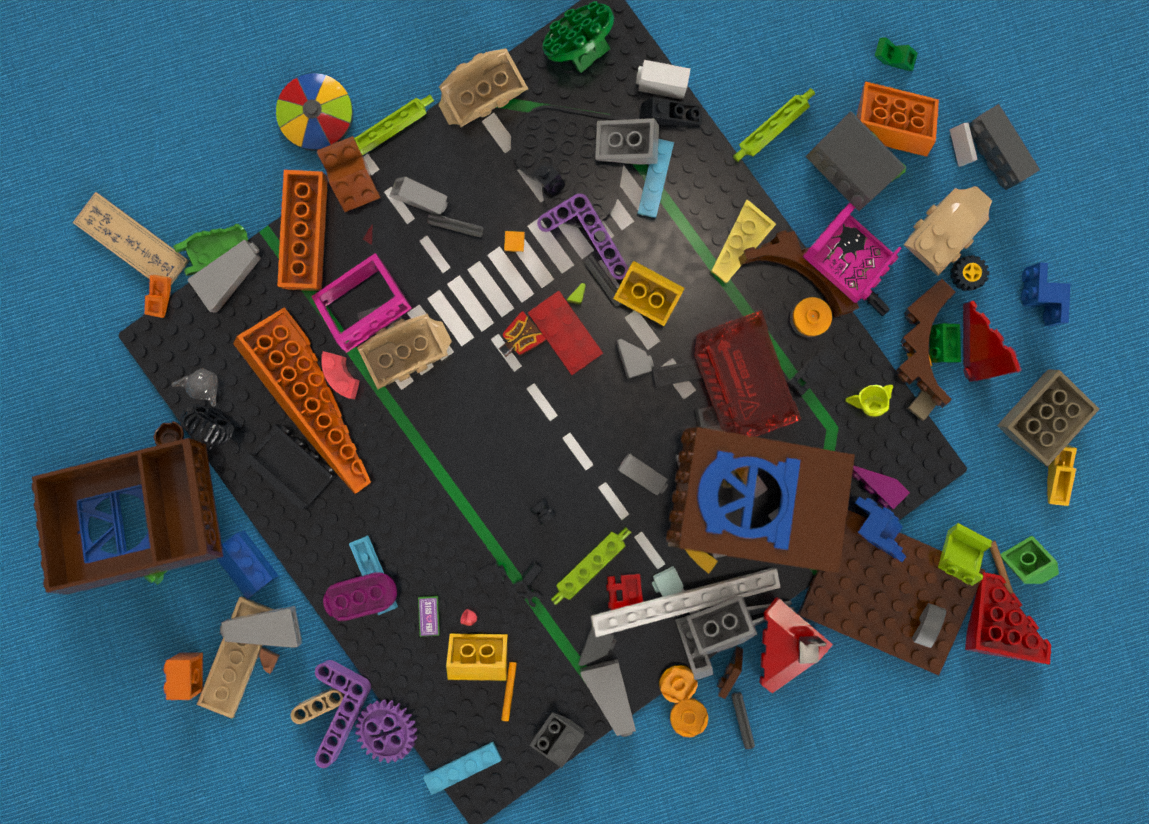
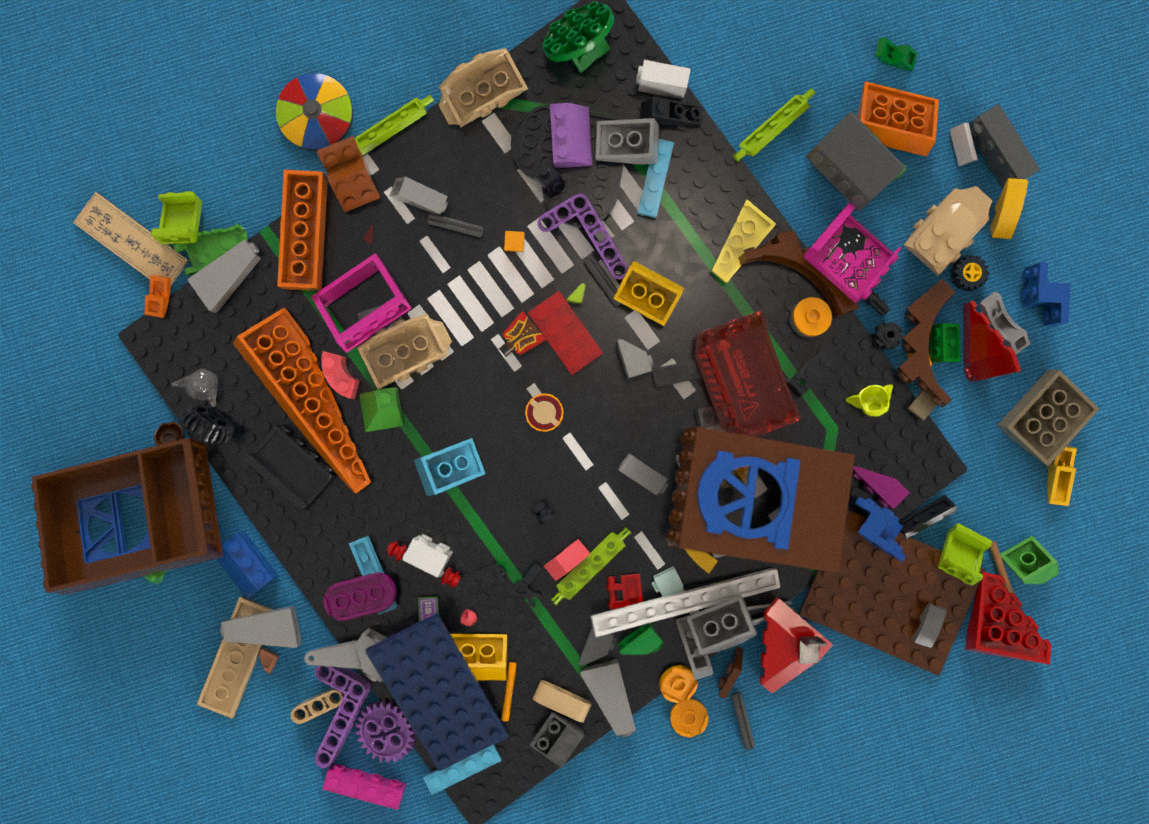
orange brick [164,652,203,700] -> none
none -> lime panel [151,191,203,244]
none -> light grey slope [305,627,387,682]
none -> dark pink brick [323,764,406,810]
none -> bright green slope [359,388,404,432]
none -> dark blue plate [365,613,509,771]
none -> white brick [386,534,461,589]
none -> medium azure slope [414,438,486,496]
none -> tile [525,393,564,432]
none -> tan beam [533,680,592,722]
none -> coral slope [544,539,590,581]
none -> medium lavender slope [550,103,592,168]
none -> green slope [618,623,664,655]
none -> black brick [870,321,903,350]
none -> black plate [898,495,957,539]
none -> light grey arch [980,292,1030,355]
none -> yellow slope [990,178,1028,239]

